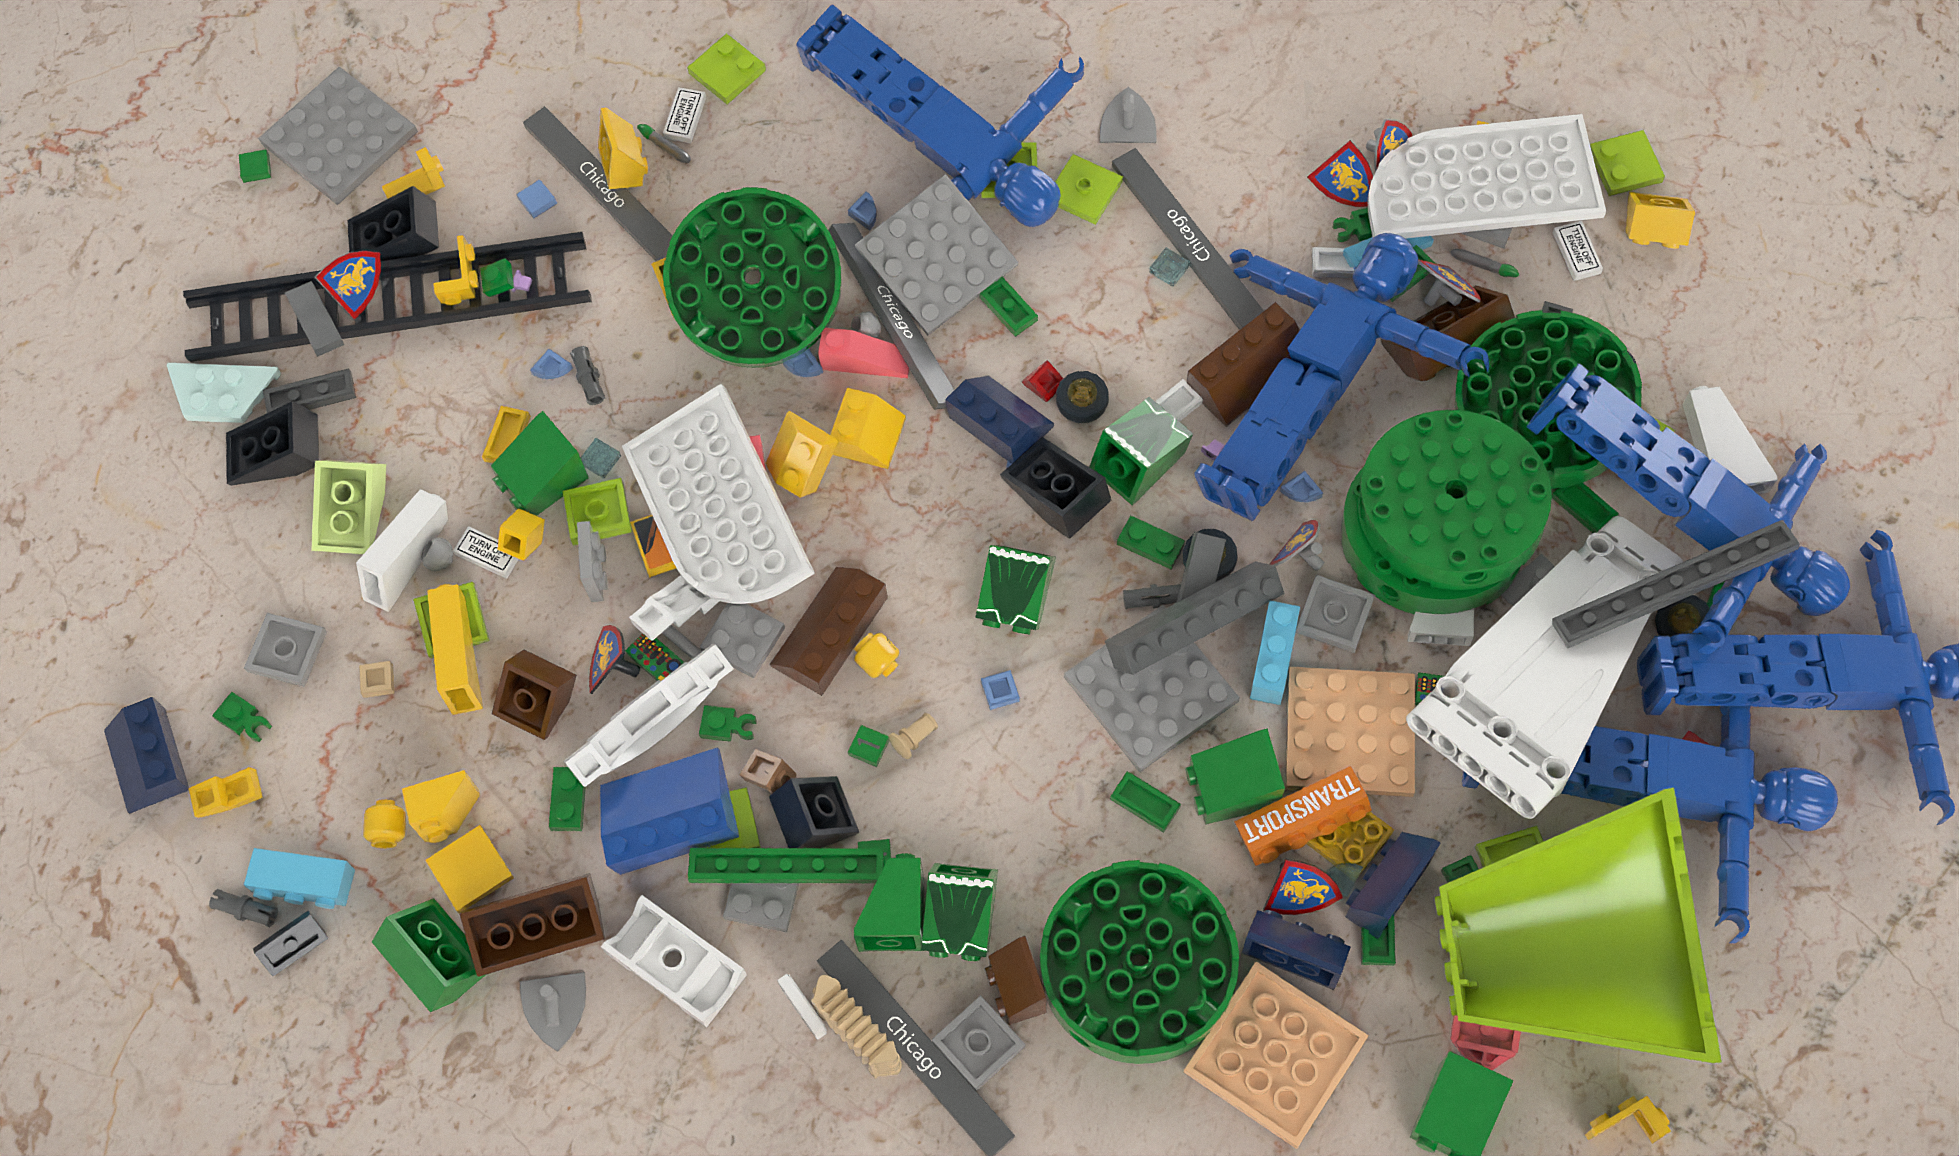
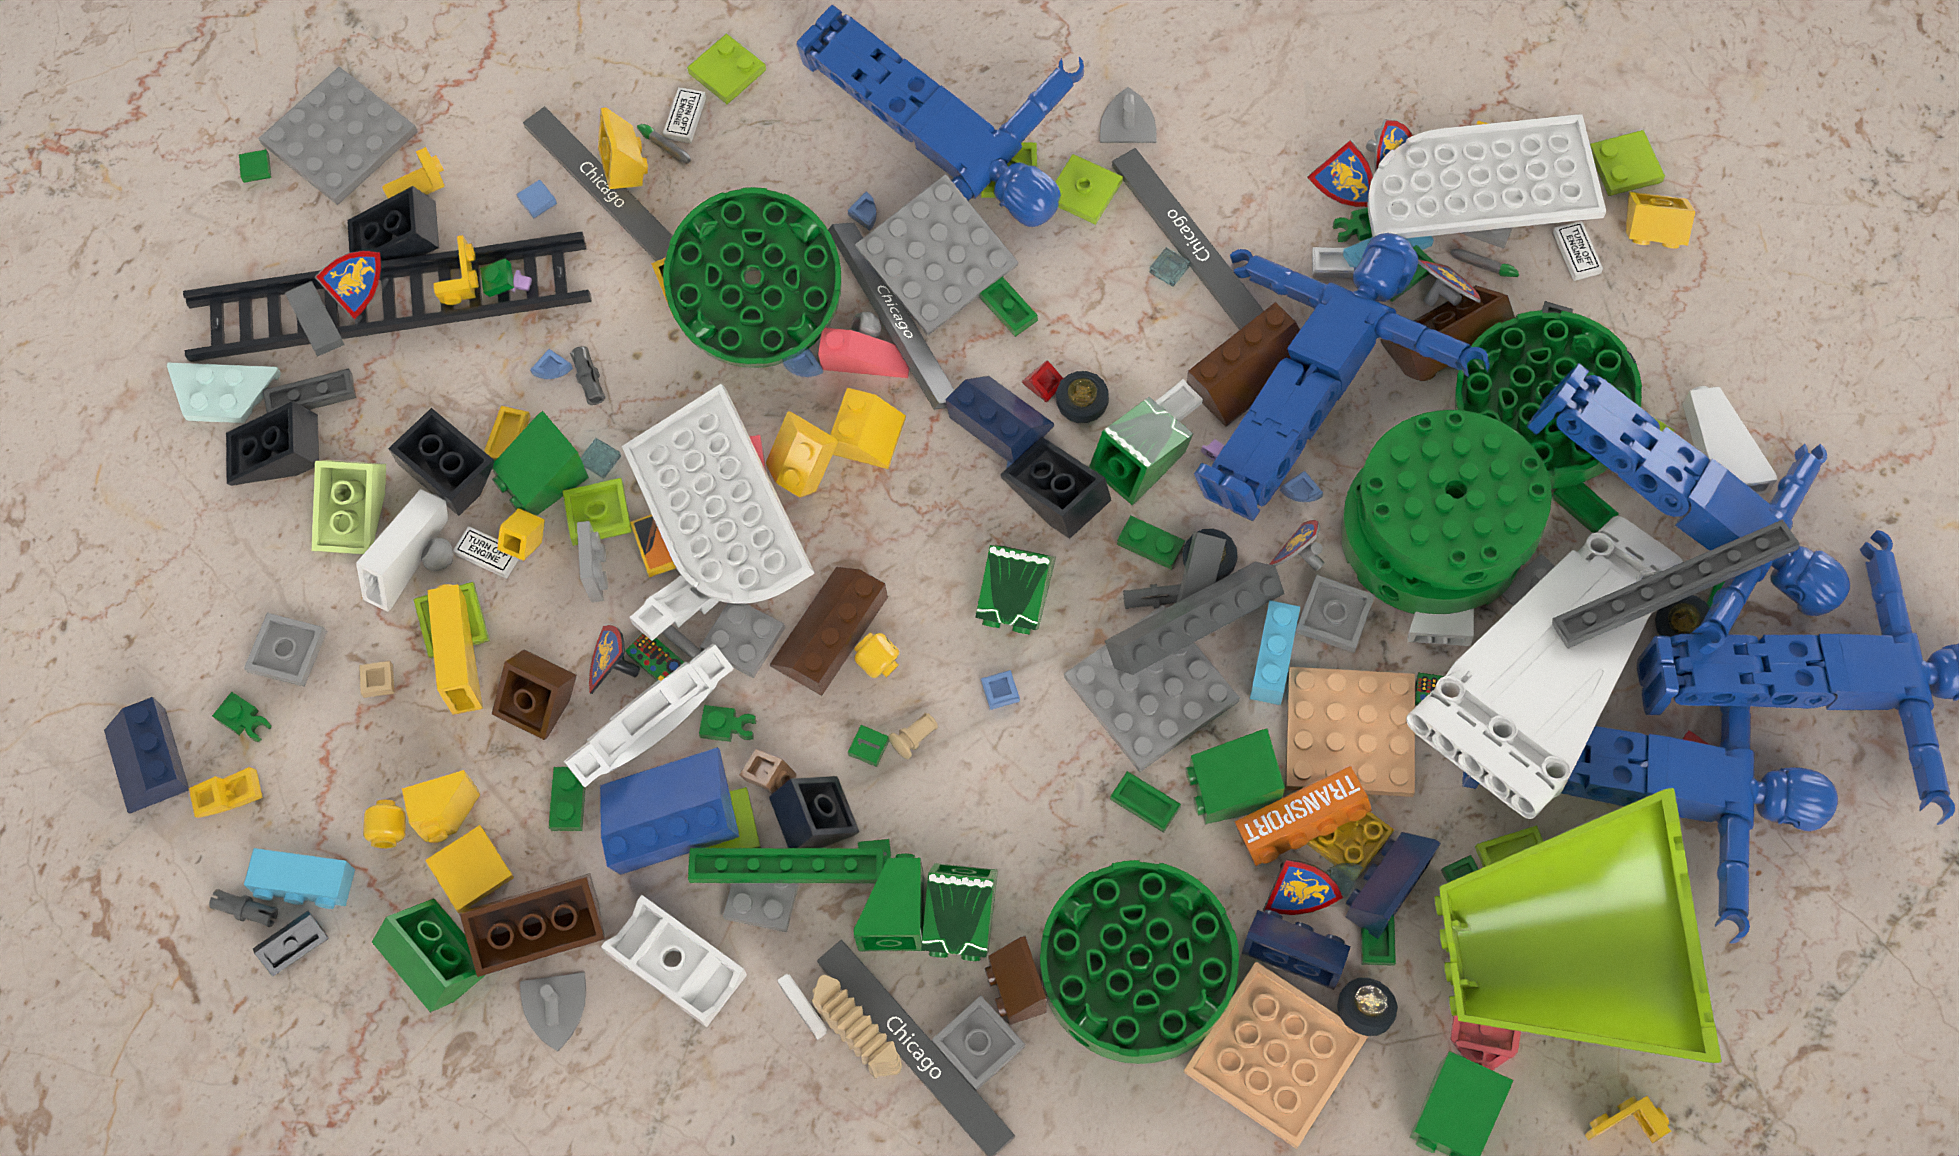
none -> black slope [388,408,495,516]
none -> black wheel [1337,978,1398,1036]

